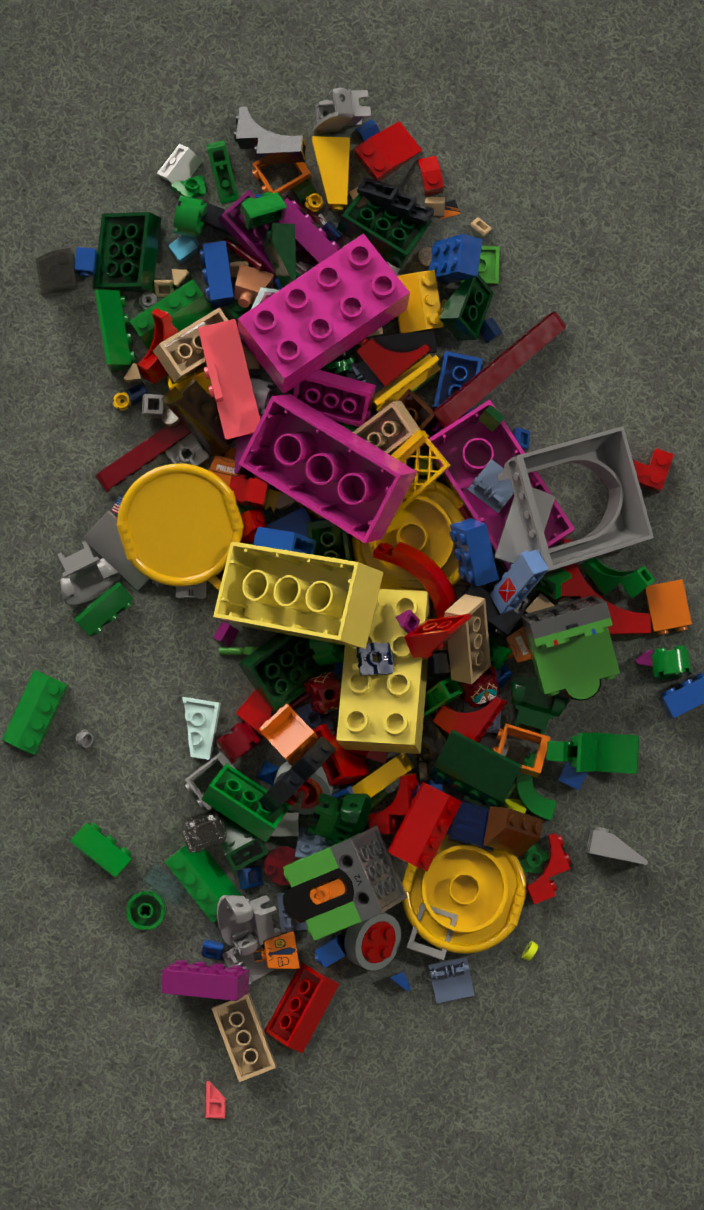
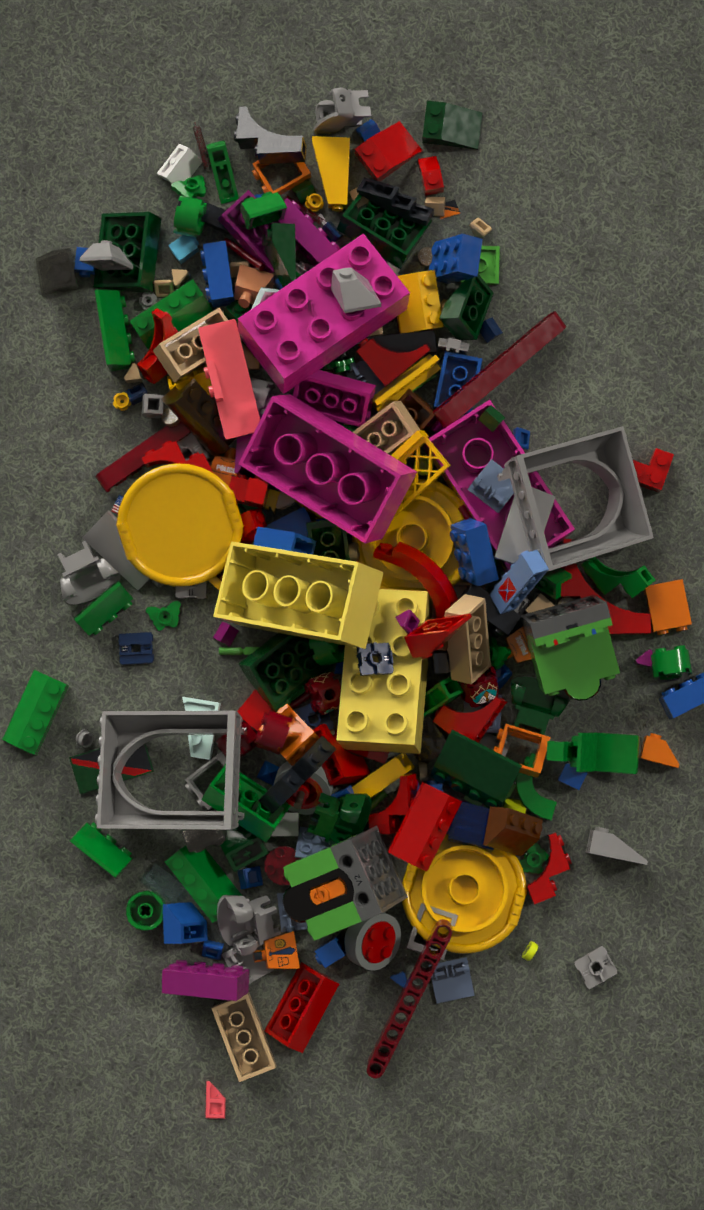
none -> tile [69,743,154,794]
none -> light grey slope [80,240,133,271]
none -> light grey panel [95,711,247,830]
none -> dark blue piece [118,632,154,665]
none -> red arch [142,441,213,473]
none -> green animal [146,601,181,631]
none -> blue slope [163,902,208,944]
none -> piece [193,122,211,174]
none -> dark red brick [254,710,292,755]
none -> light grey slope [331,267,382,313]
none -> dark tan tile [348,542,360,561]
none -> dark red beam [367,919,452,1079]
none -> dark green slope [422,100,482,150]
none -> light grey piece [437,338,469,354]
none -> light grey piece [574,946,617,989]
none -> orange slope [639,733,679,768]

